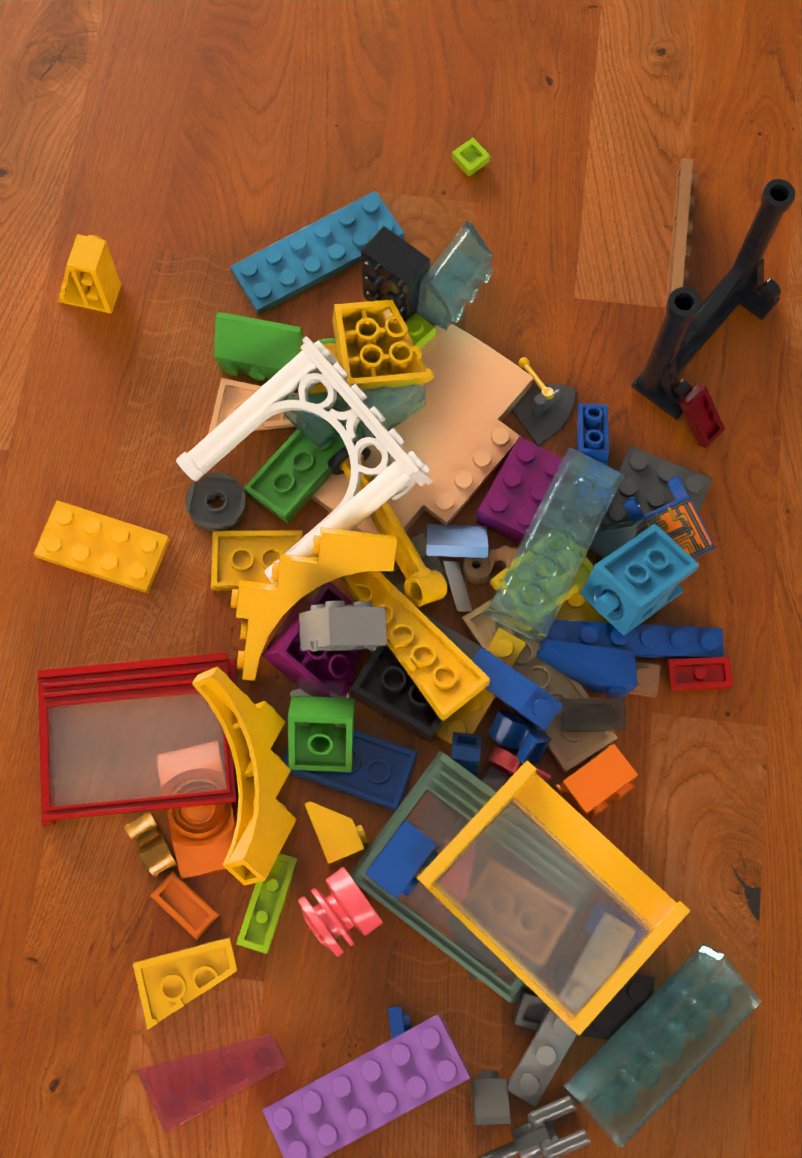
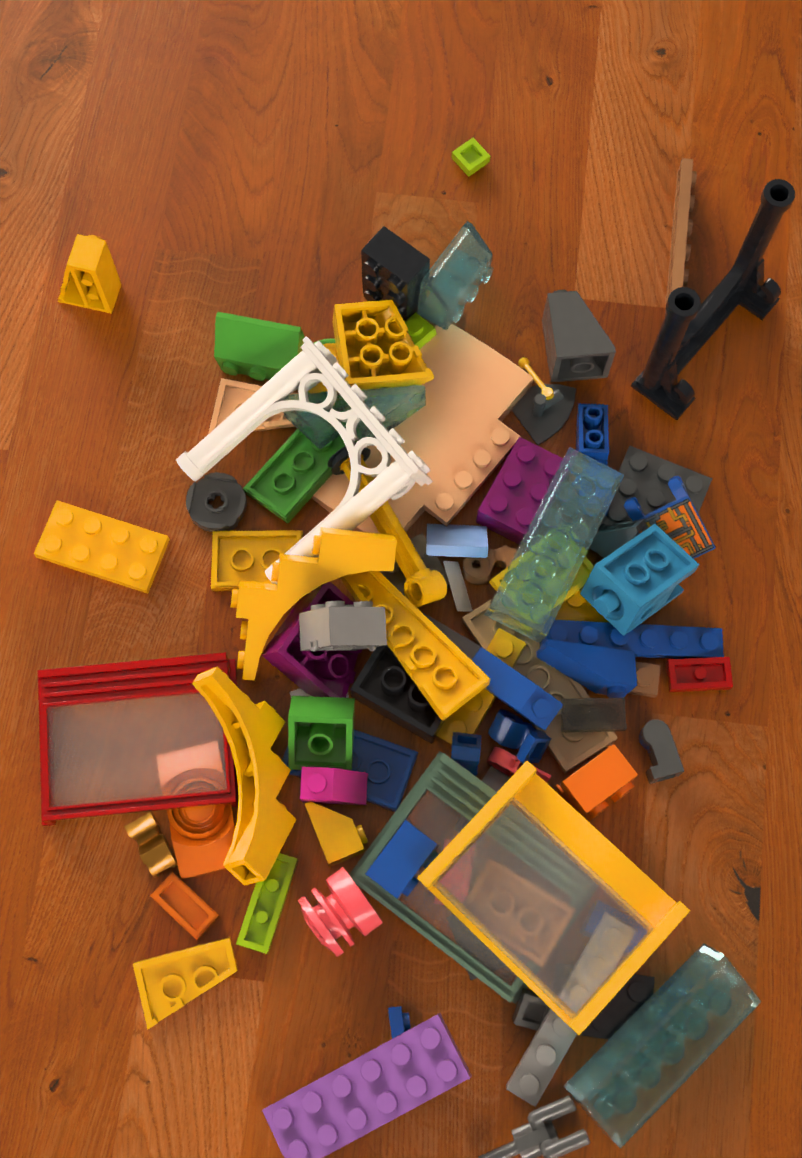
clear pink wing [136,1034,287,1133] -> none
dark azure plate [230,191,404,315] -> none
dark grey slope [471,1071,511,1125] -> none
dark red plate [679,383,725,448] -> none
none -> dark pink slope [300,767,368,805]
none -> dark grey slope [542,290,616,383]
none -> dark grey leg [639,719,684,784]

